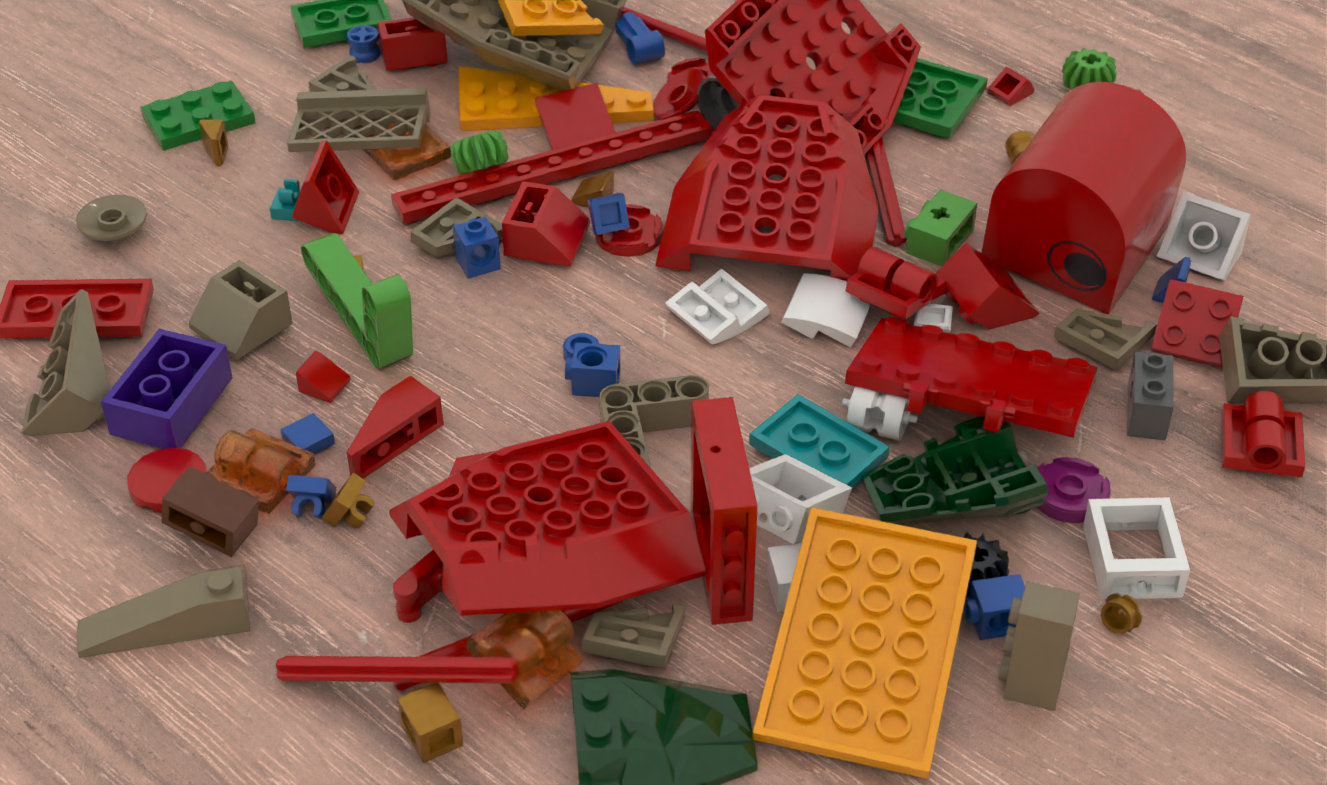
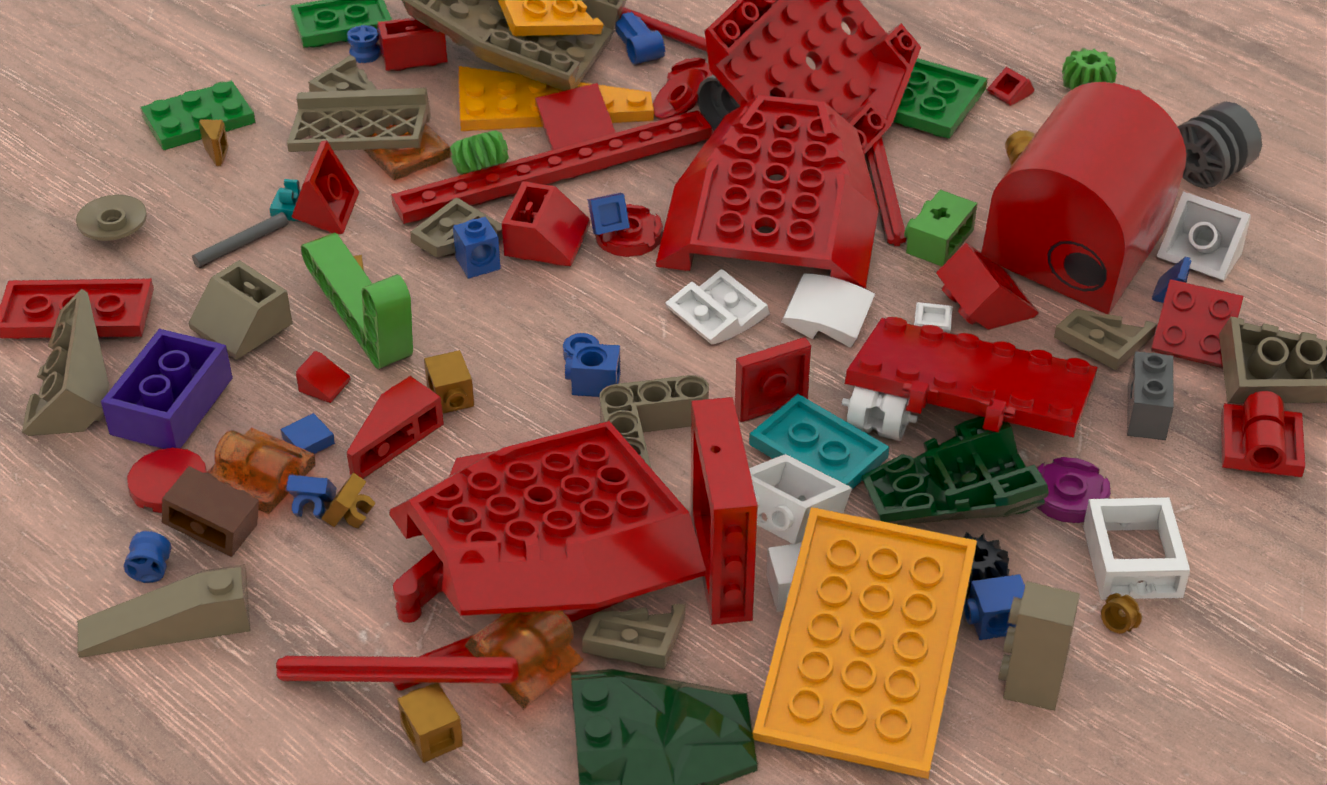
pearl gold slope [571,171,614,207] -> none
red plate [845,247,947,319] -> none
none -> blue wheel [123,531,172,583]
none -> dark grey bar [192,212,288,268]
none -> pearl gold brick [424,350,474,414]
none -> red tile [735,337,811,422]
none -> dark grey wheel [1178,101,1262,189]

